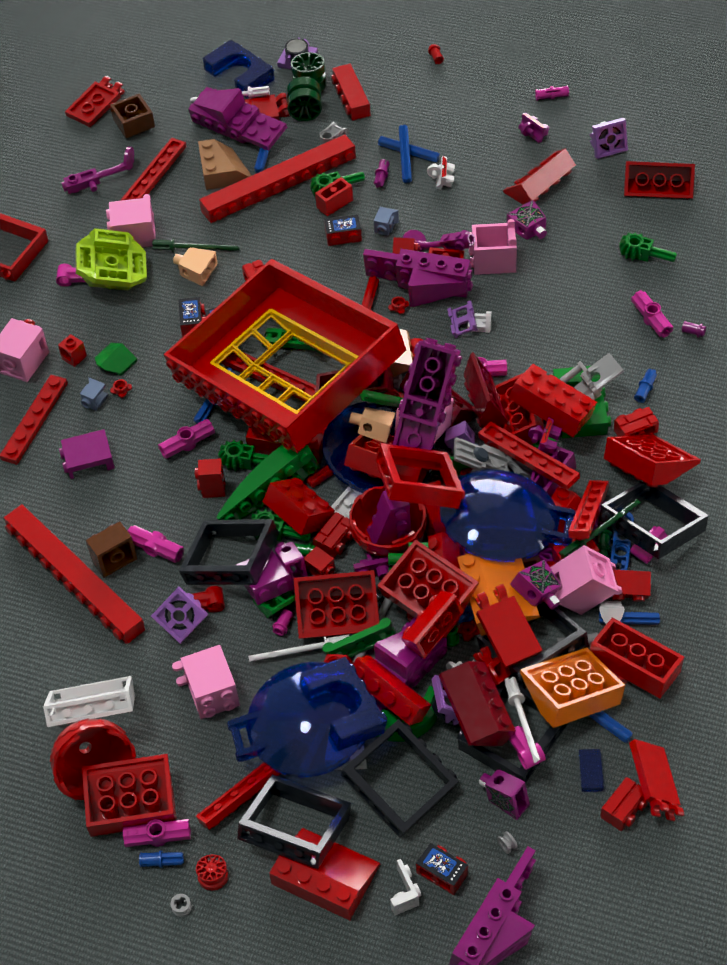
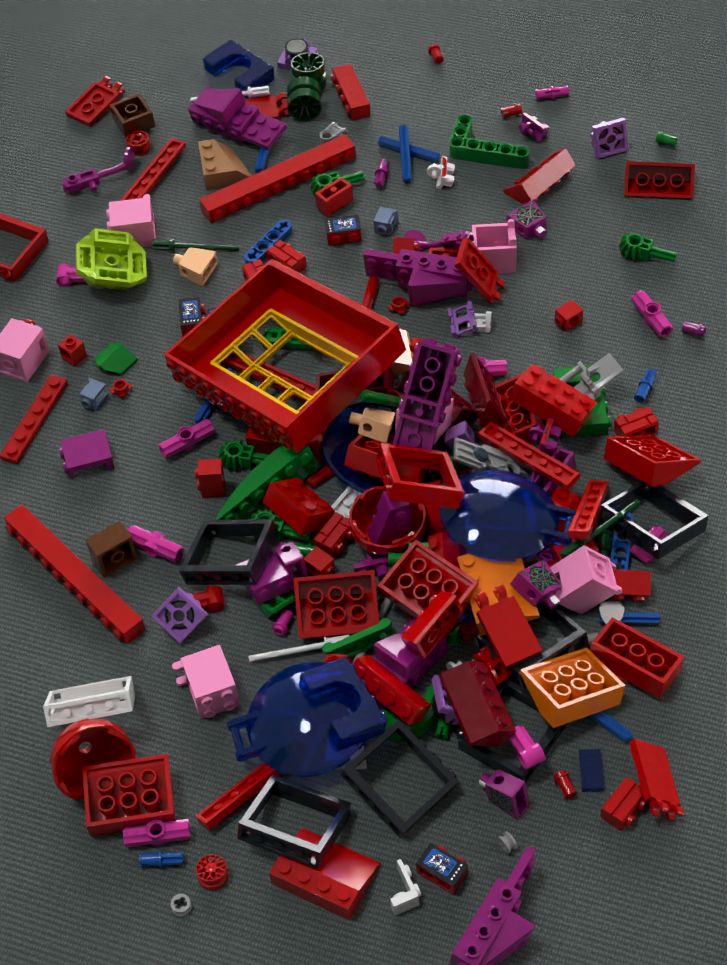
white piece [505,677,540,763] -> none
none -> red wheel [126,130,151,156]
none -> blue beam [244,220,292,264]
none -> red brick [266,240,307,273]
none -> green pin [435,716,453,740]
none -> green beam [449,114,530,169]
none -> red tile [454,237,505,305]
none -> red pin [501,103,522,119]
none -> red brick [554,300,583,332]
none -> red pin [554,770,577,799]
none -> green pin [655,131,678,148]

